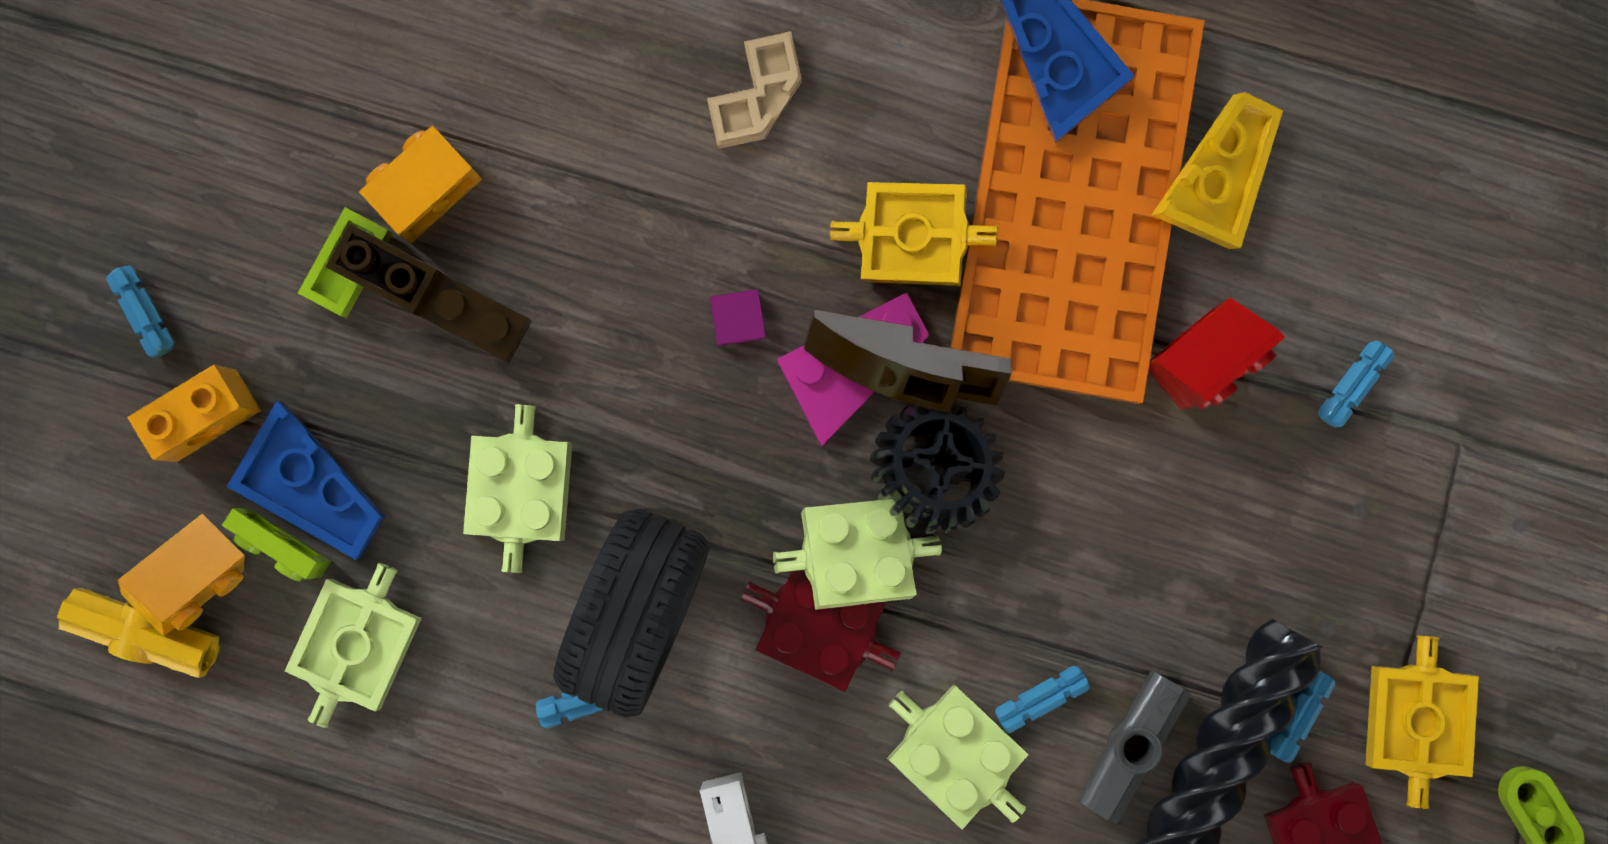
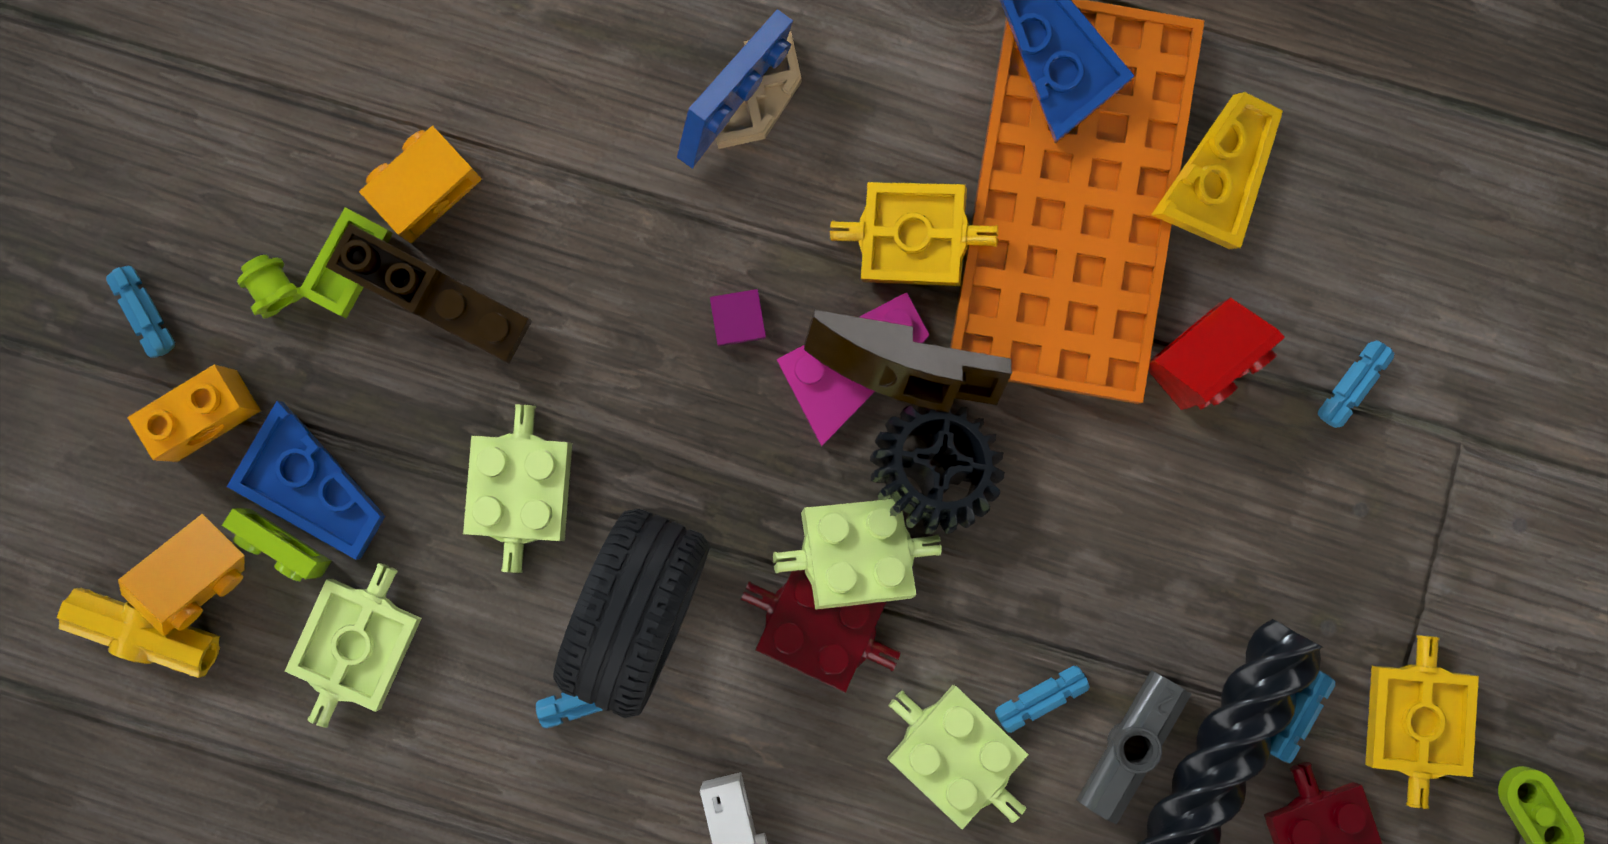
none -> lime brick [237,255,303,319]
none -> blue wing [677,9,793,169]

